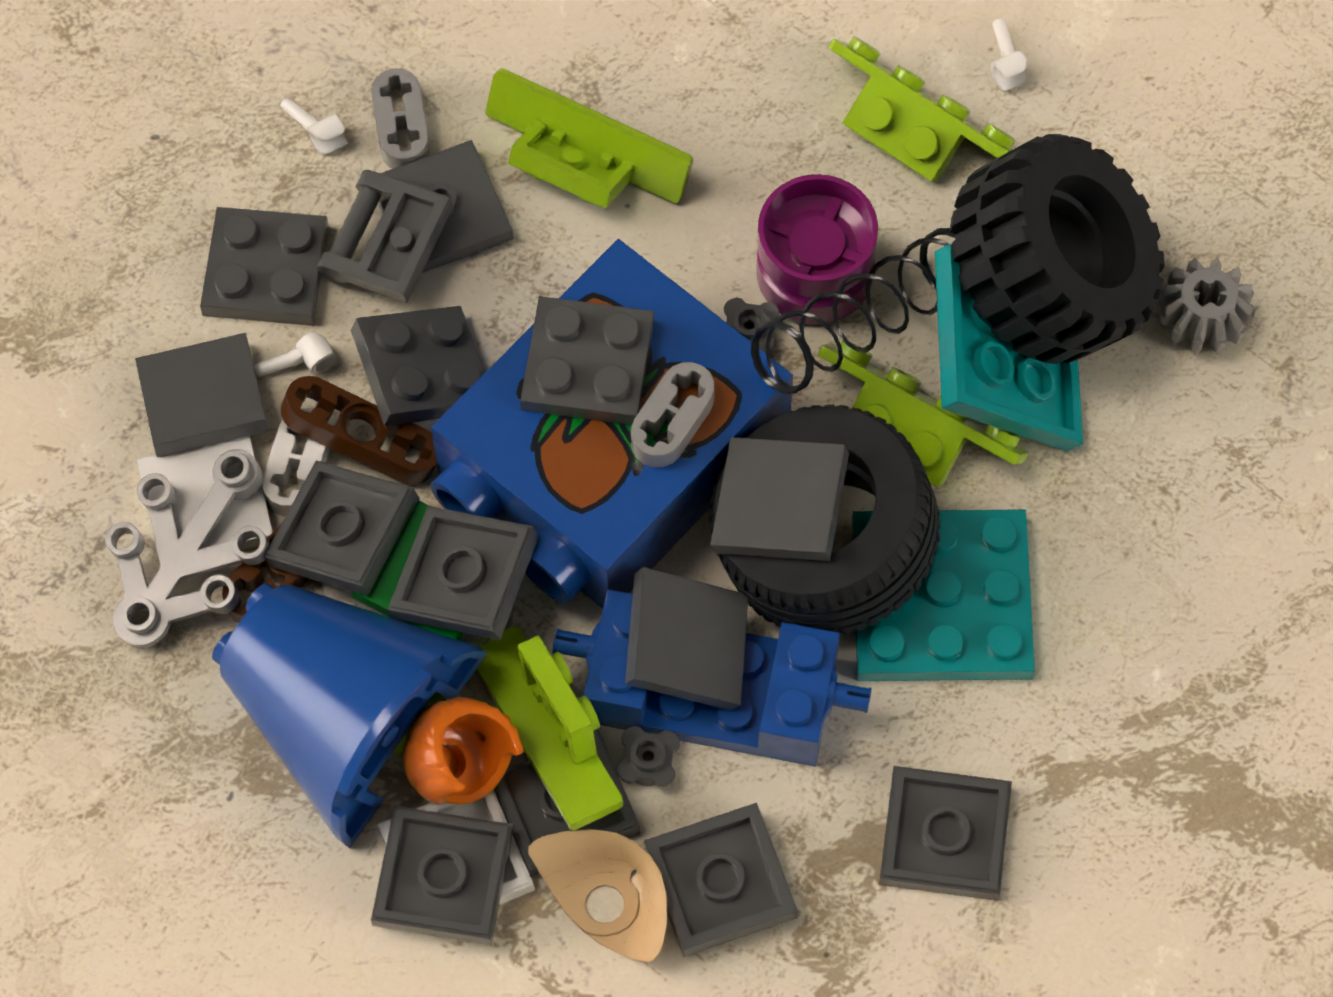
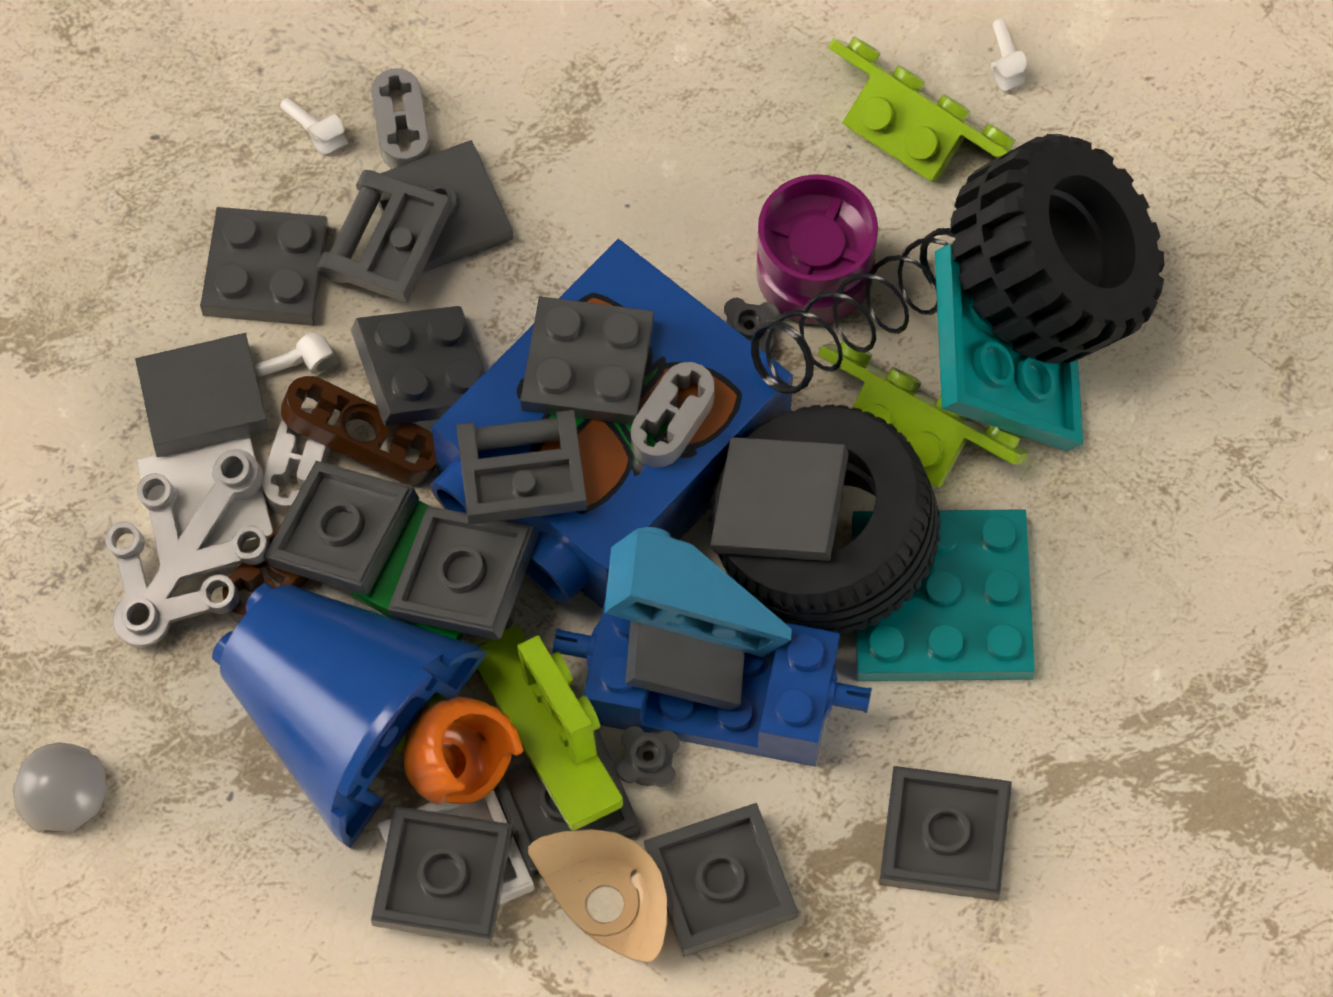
lime bracket [485,68,693,209] -> none
light grey gear [1158,257,1255,355] -> none
none -> light grey hair [13,742,107,833]
none -> dark grey plate [456,409,587,525]
none -> dark azure slope [604,527,792,657]

